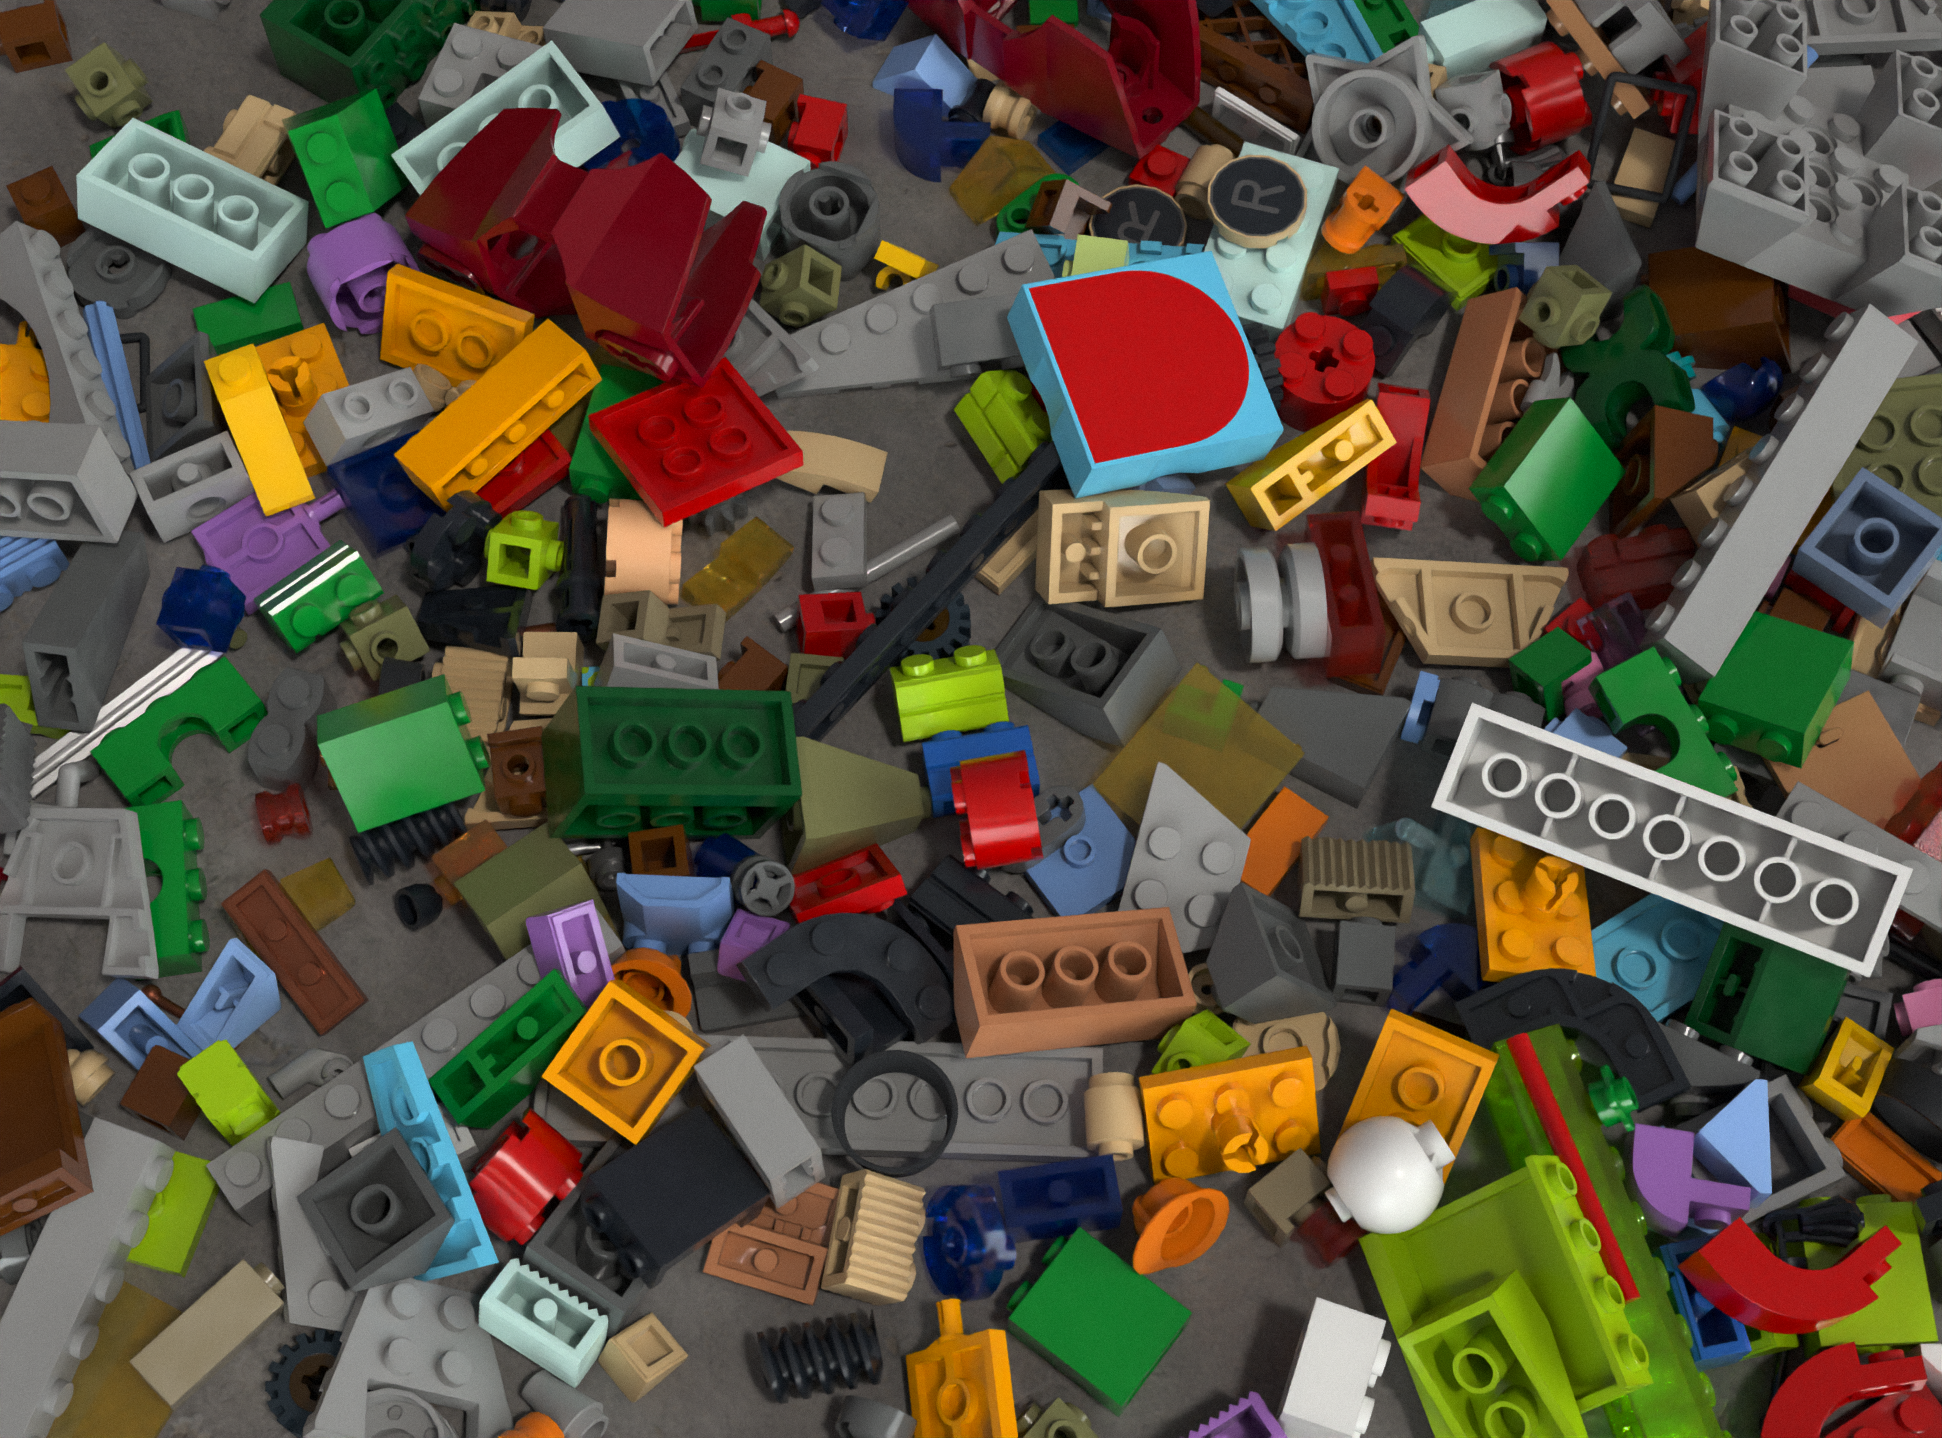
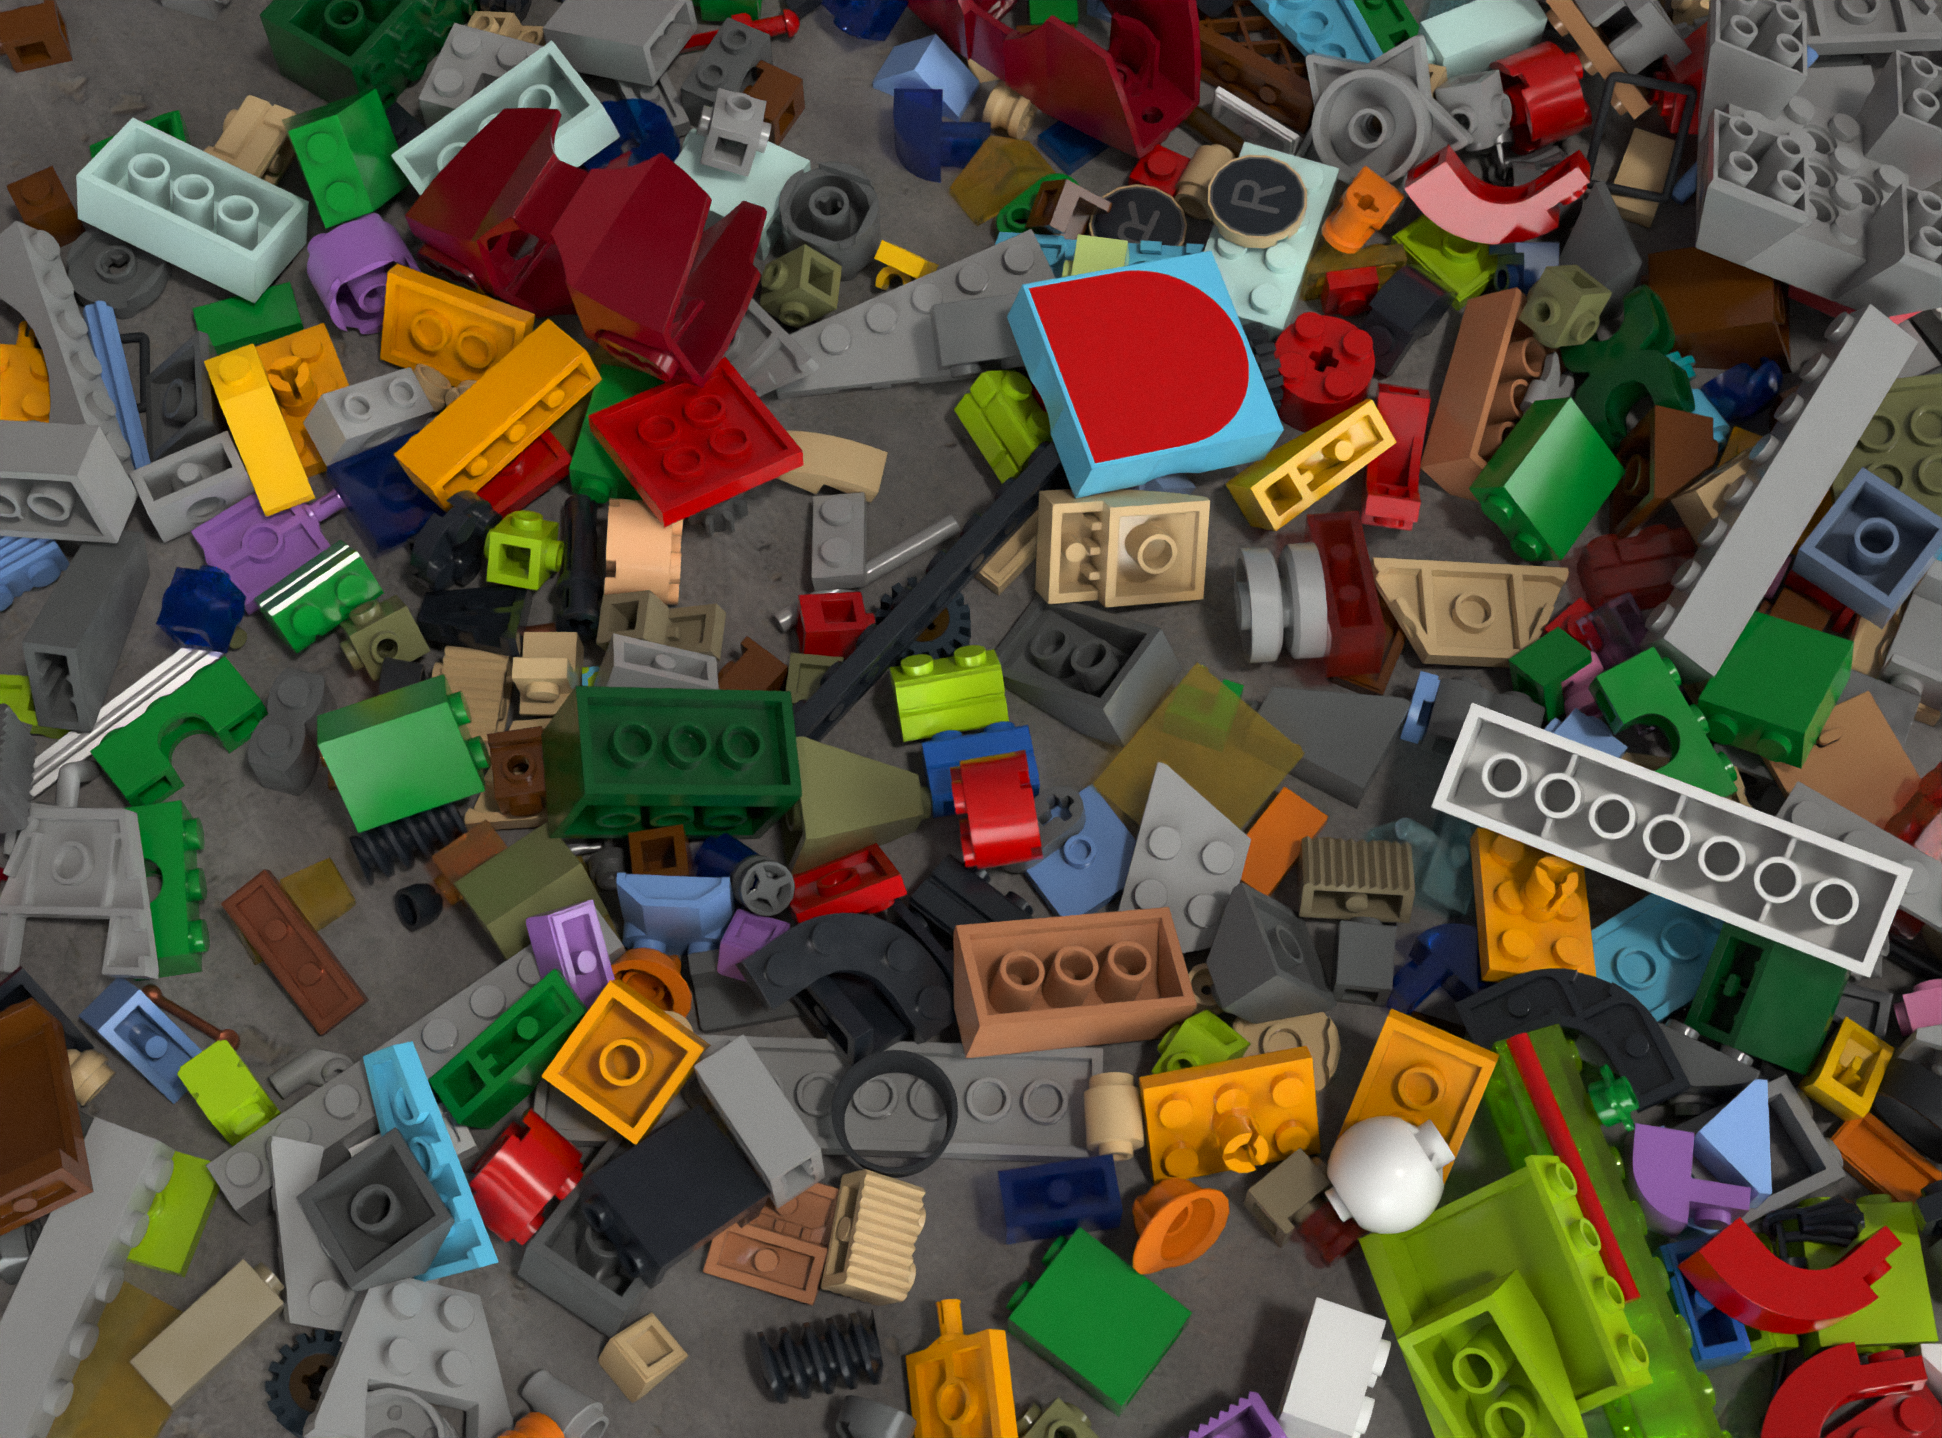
olive brick [65,42,153,129] -> none
reddish brown panel [120,1045,202,1141] -> none
light blue slope [176,938,281,1050] -> none
clear red wheel [255,783,313,845] -> none
light aqua brick [478,1258,608,1388] -> none
clear yellow slope [681,516,794,622] -> none
red brick [788,94,848,170] -> none
clear blue plate [923,1183,1016,1303] -> none
black pin [947,78,996,140] -> none

